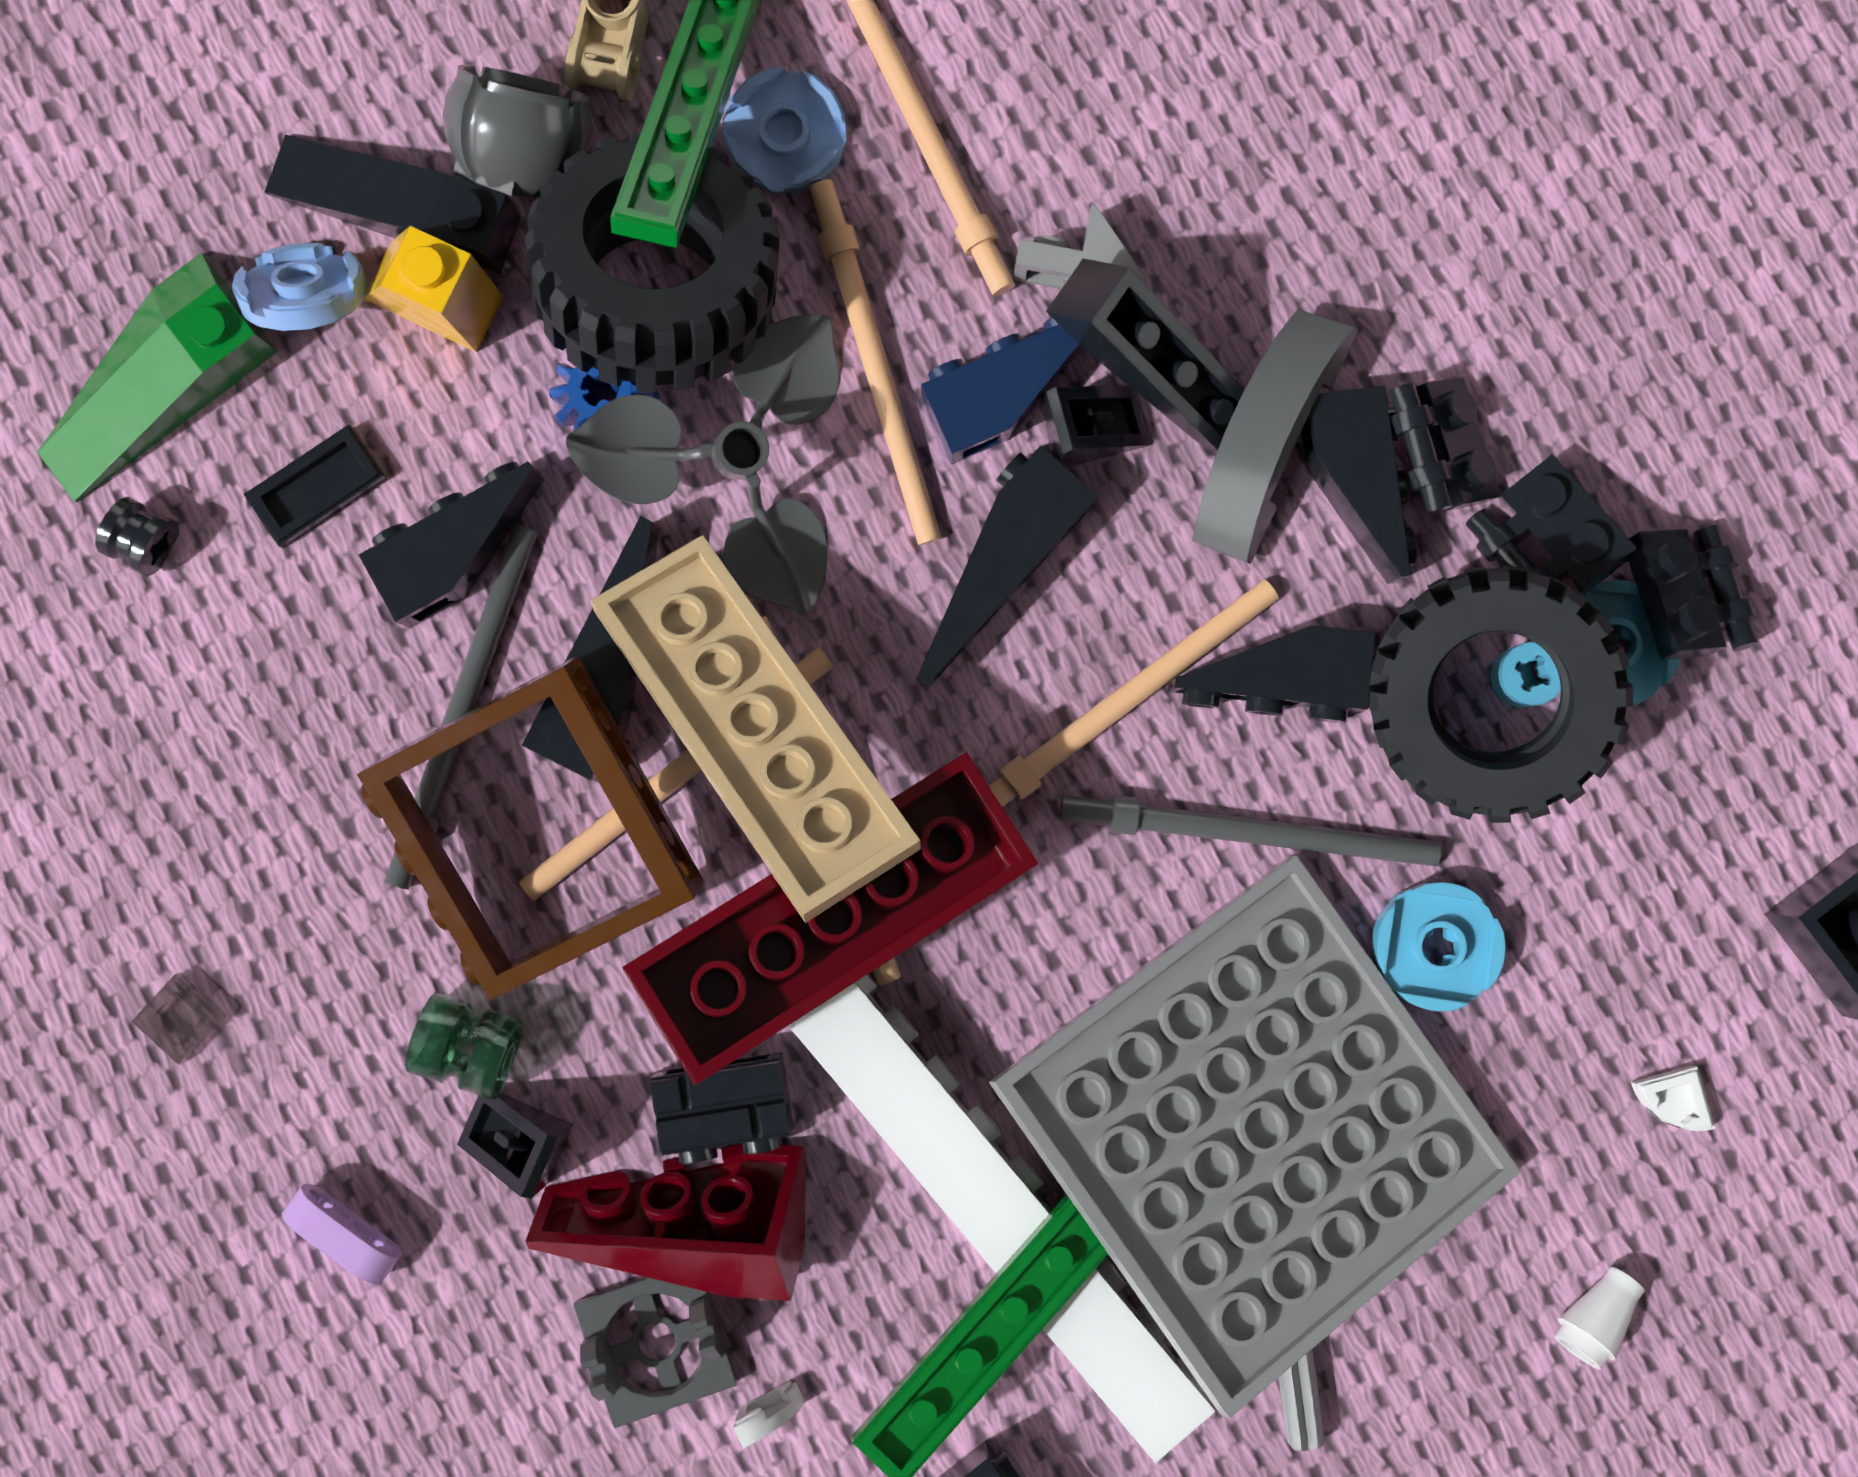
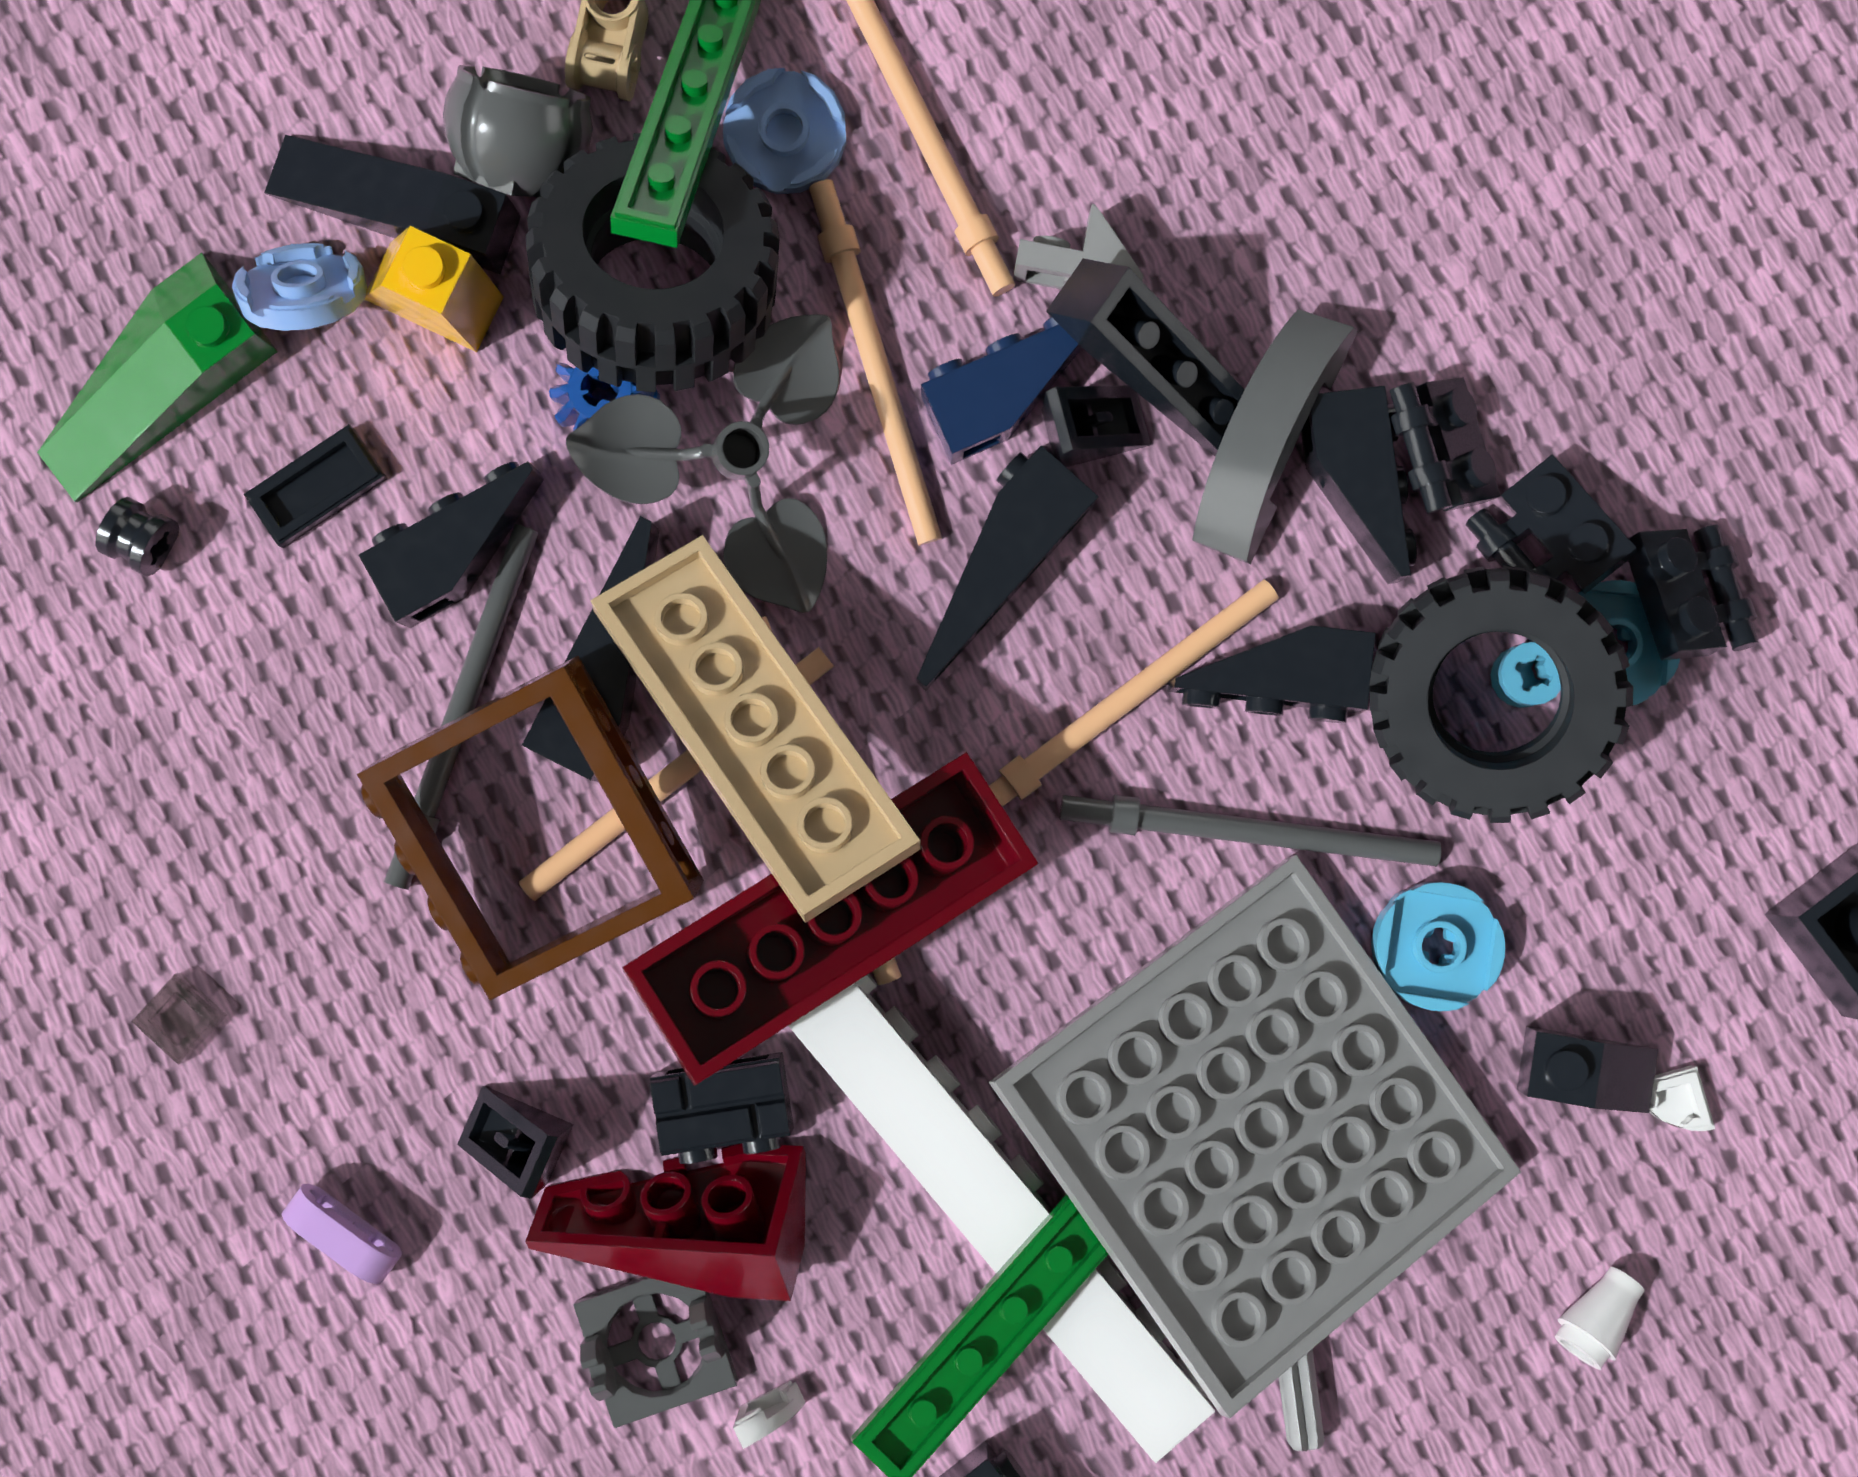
clear green wheel [405,992,524,1100] -> none
none -> black slope [1517,1026,1659,1113]

